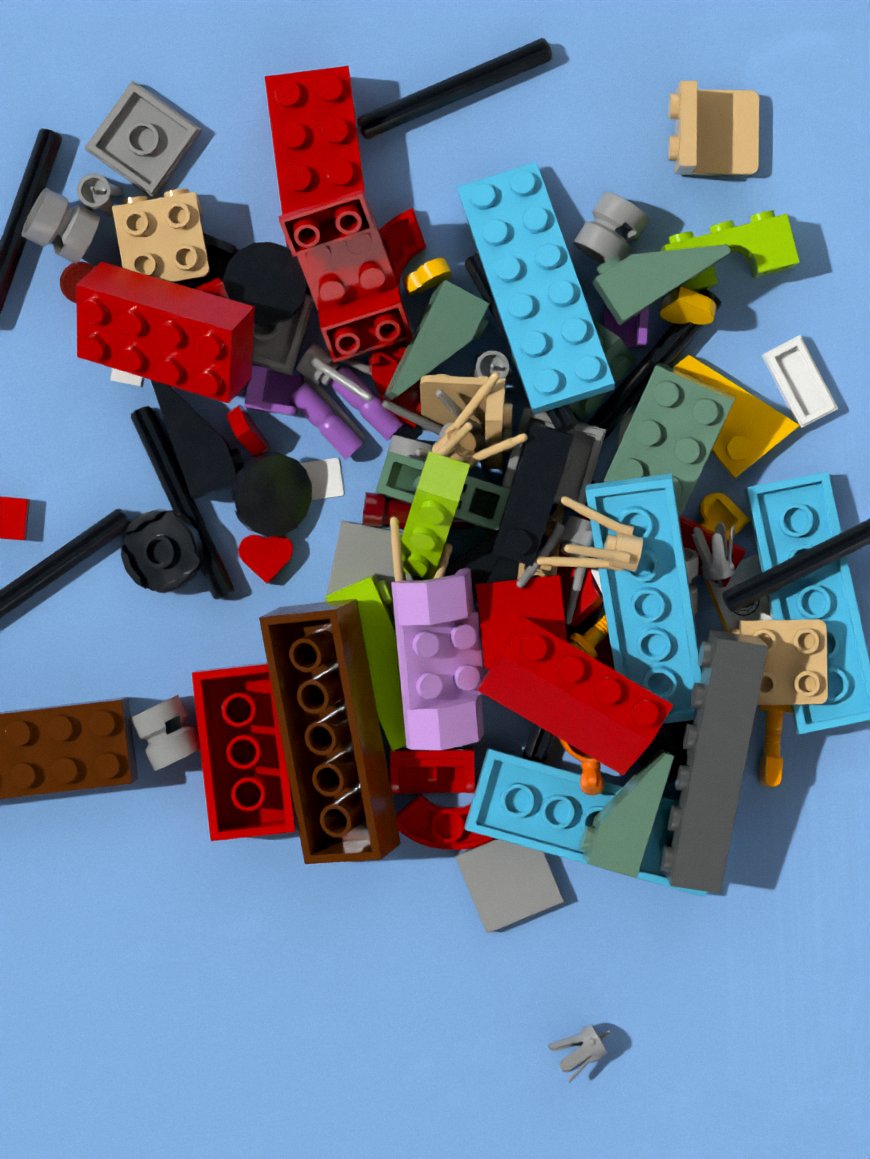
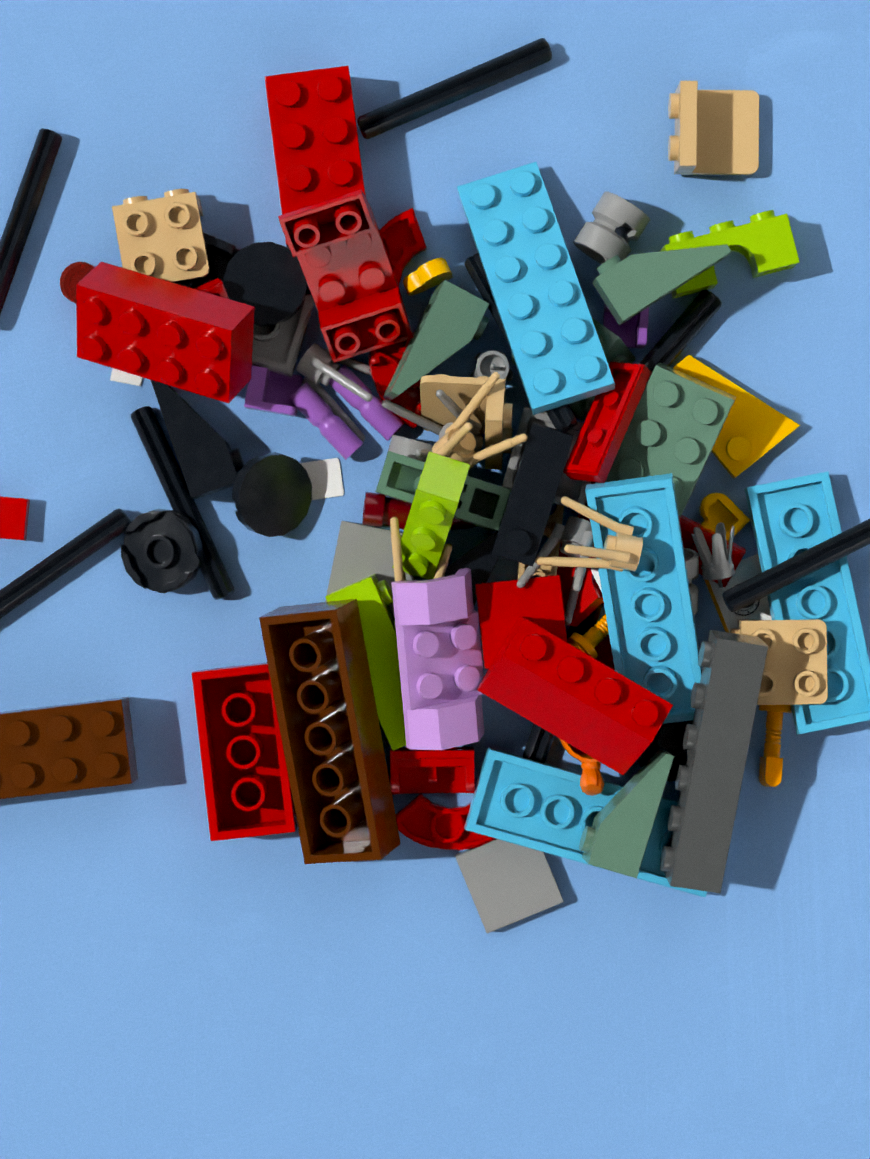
light grey wheel [22,188,100,264] -> none
light grey piece [77,173,122,217] -> none
light grey tile [84,80,202,199] -> none
light grey wheel [129,695,200,771] -> none
red tile [227,404,271,457] -> none
red tile [238,534,294,584] -> none
light grey piece [548,1024,611,1083] -> none
yellow tile [660,286,716,325] -> none
white tile [761,335,838,429] -> none
none -> red tile [563,362,652,483]

